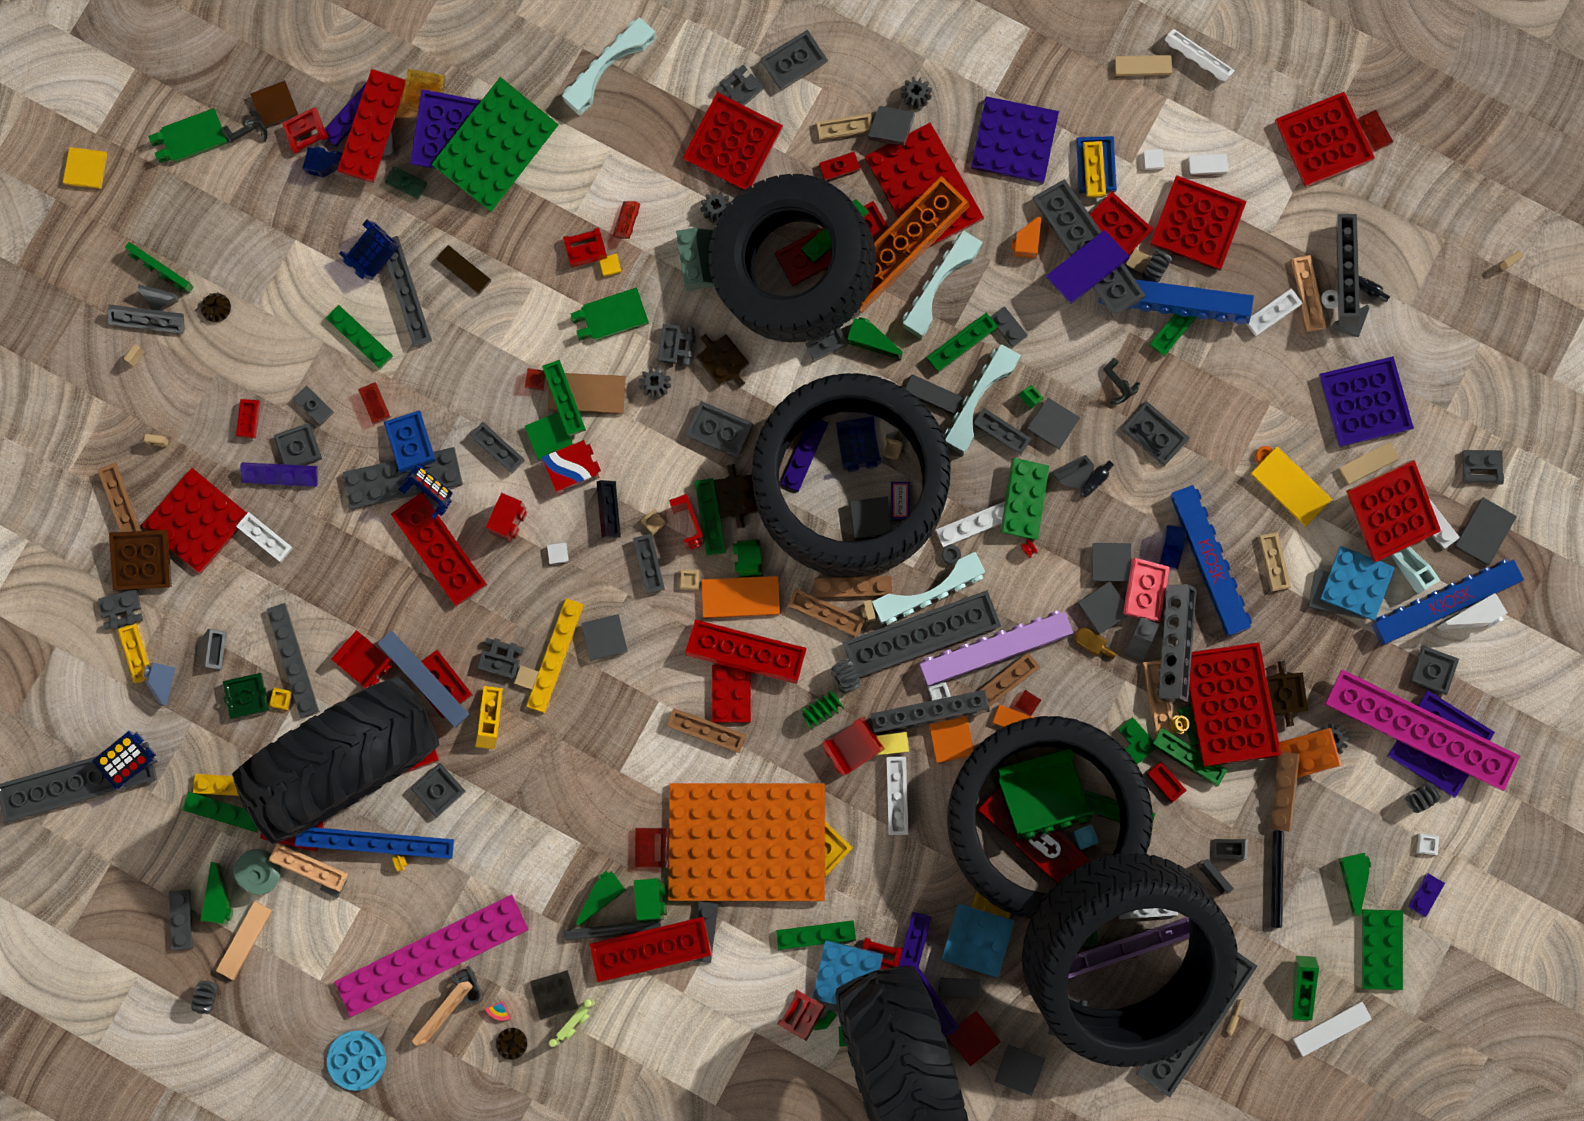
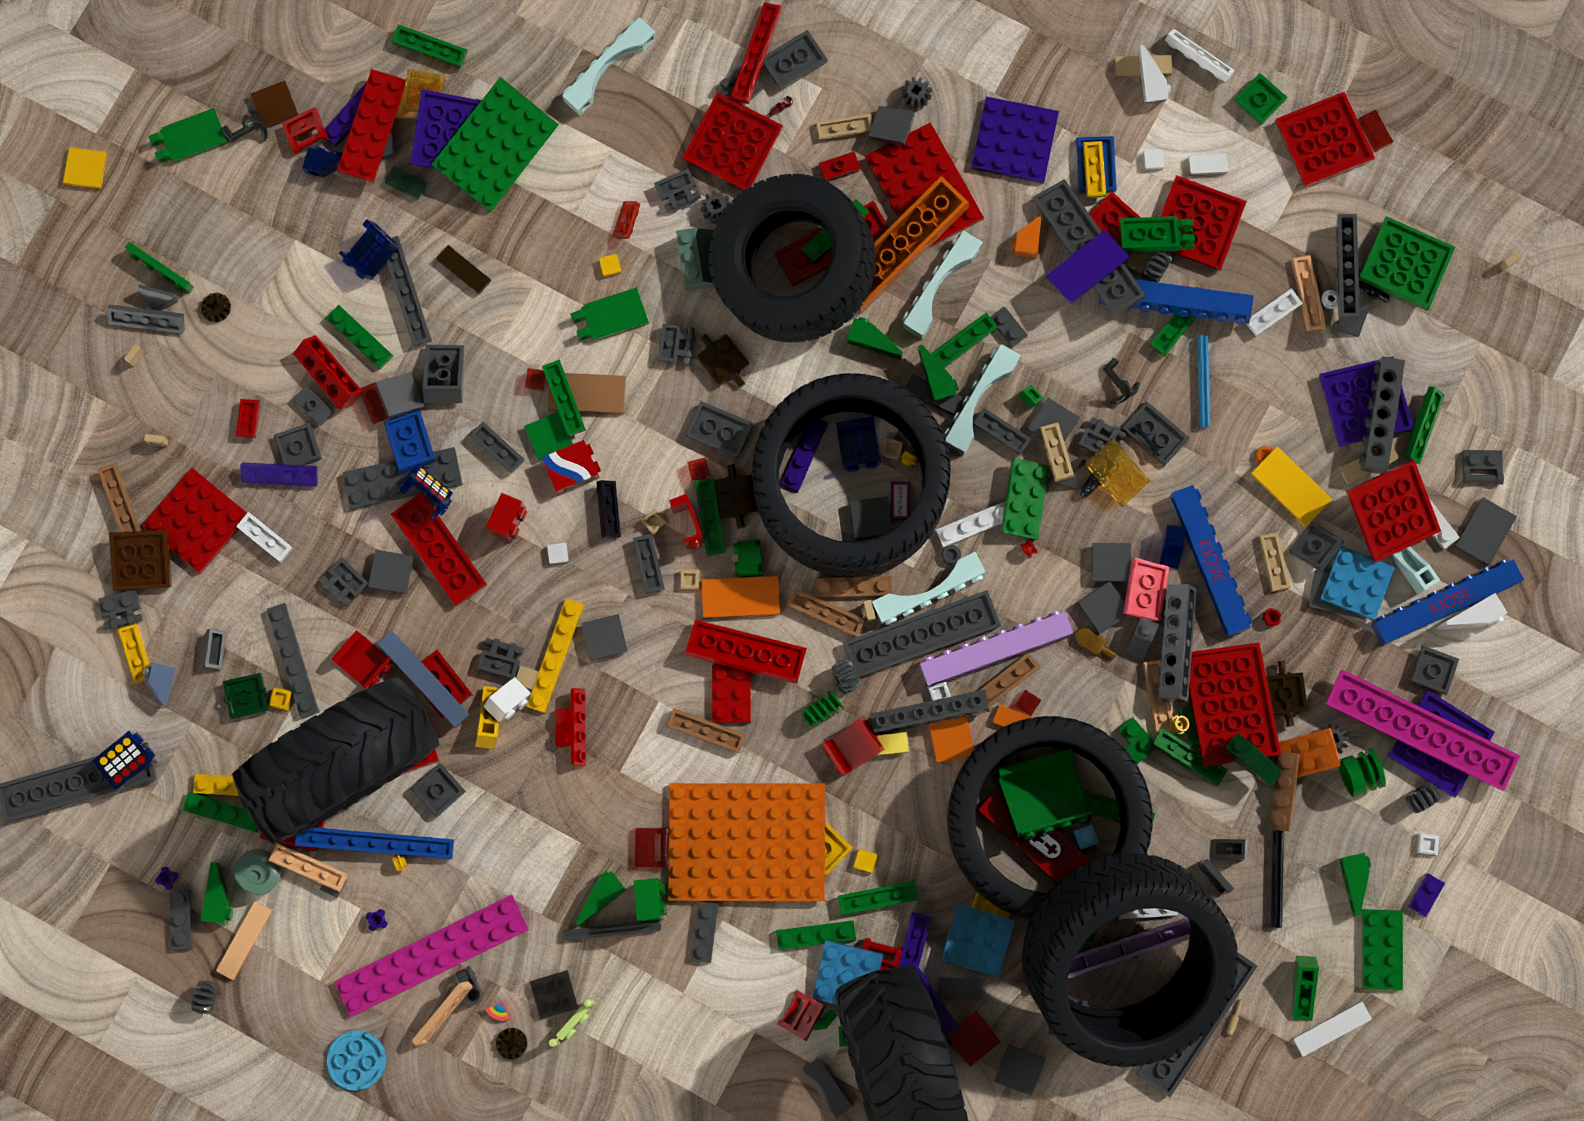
red plate [563,227,607,268] -> none
red plate [589,917,713,982] -> none
dark grey gear [639,367,671,399] -> none
dark grey plate [805,328,848,362] -> none
white plate [886,757,908,835] -> none
red tile [1146,761,1187,804] -> none
none -> dark purple plate [155,867,179,890]
none -> red brick [293,335,363,410]
none -> dark grey plate [320,557,369,607]
none -> dark purple plate [366,909,388,931]
none -> dark grey tile [368,550,414,594]
none -> dark grey tile [374,372,424,418]
none -> green plate [391,24,468,69]
none -> dark grey slope [423,345,464,403]
none -> white brick [484,677,531,723]
none -> red bracket [555,688,587,766]
none -> dark grey plate [654,168,701,213]
none -> clear red plate [687,457,711,481]
none -> red tile [730,2,782,104]
none -> dark red hand [769,96,793,116]
none -> dark grey tile [803,1057,852,1119]
none -> green plate [838,881,918,915]
none -> yellow tile [853,849,878,873]
none -> yellow plate [900,451,918,467]
none -> green slope [917,345,959,402]
none -> tan tile [1040,423,1074,482]
none -> dark grey plate [1078,417,1126,462]
none -> clear yellow plate [1085,438,1150,507]
none -> green tile [1120,216,1195,253]
none -> white slope [1138,45,1171,103]
none -> dark azure axle [1197,335,1210,428]
none -> dark green slope [1223,733,1283,788]
none -> green plate [1234,73,1288,125]
none -> red plate [1262,608,1281,627]
none -> dark grey plate [1289,521,1344,572]
none -> green wheel [1339,749,1386,798]
none -> green plate [1359,216,1455,311]
none -> dark grey brick [1359,356,1405,474]
none -> green plate [1404,386,1445,464]

